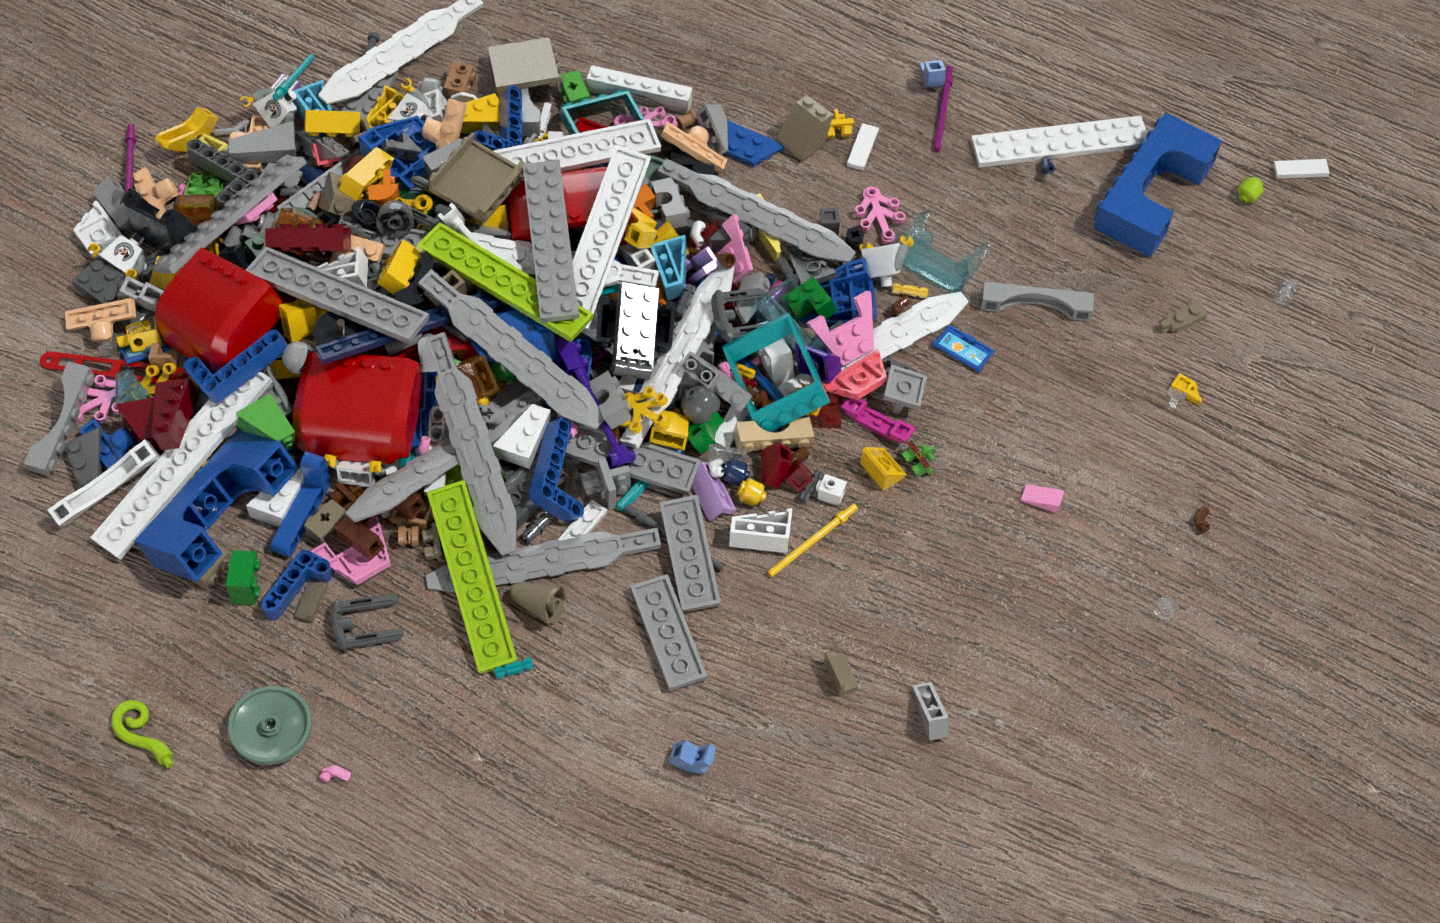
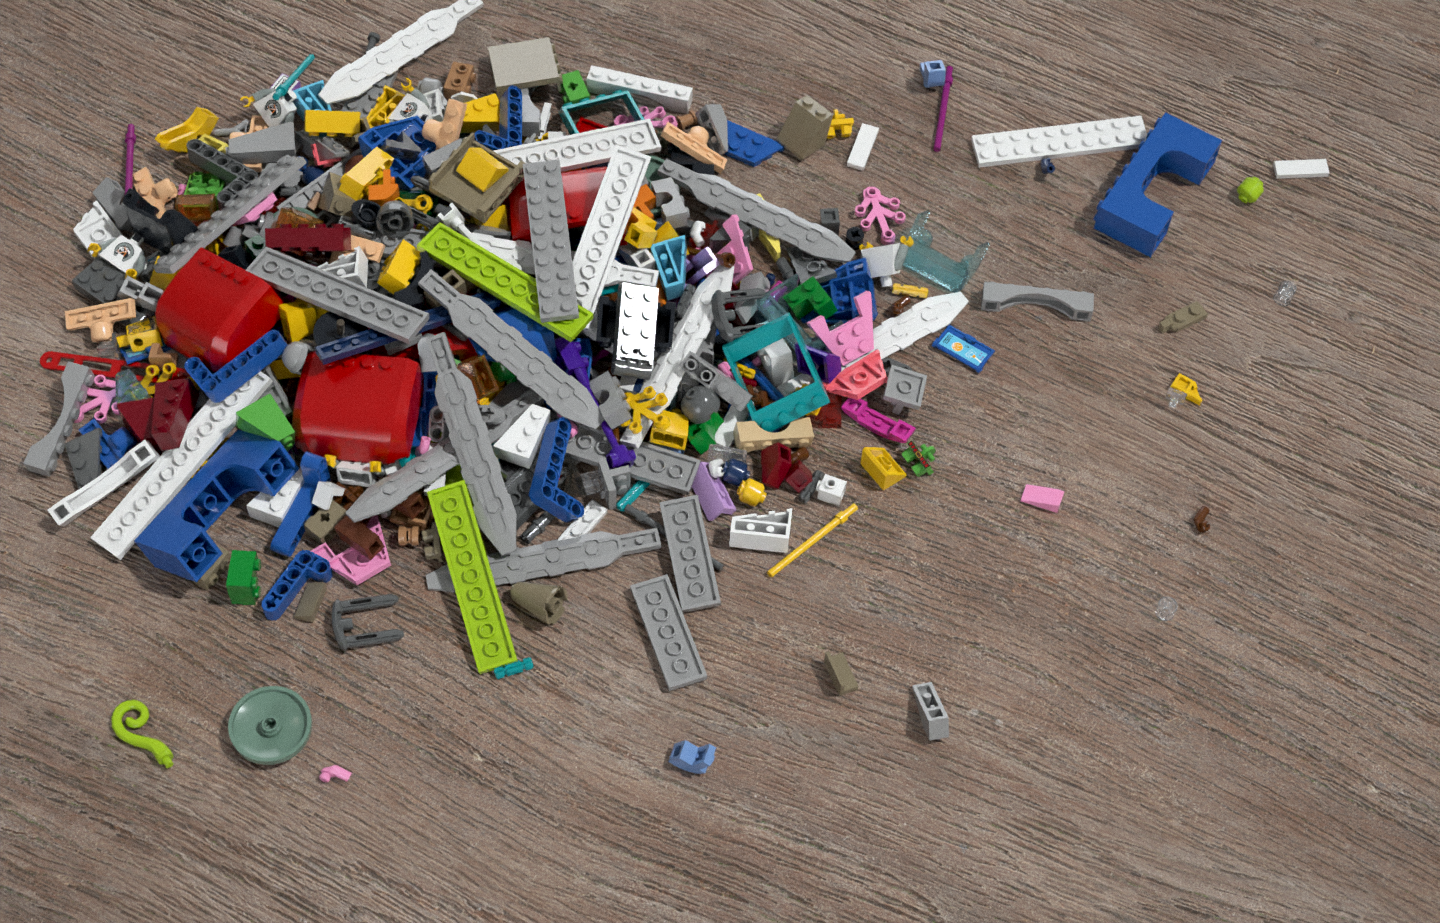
none -> white panel [312,481,345,510]
none -> yellow slope [456,148,509,192]

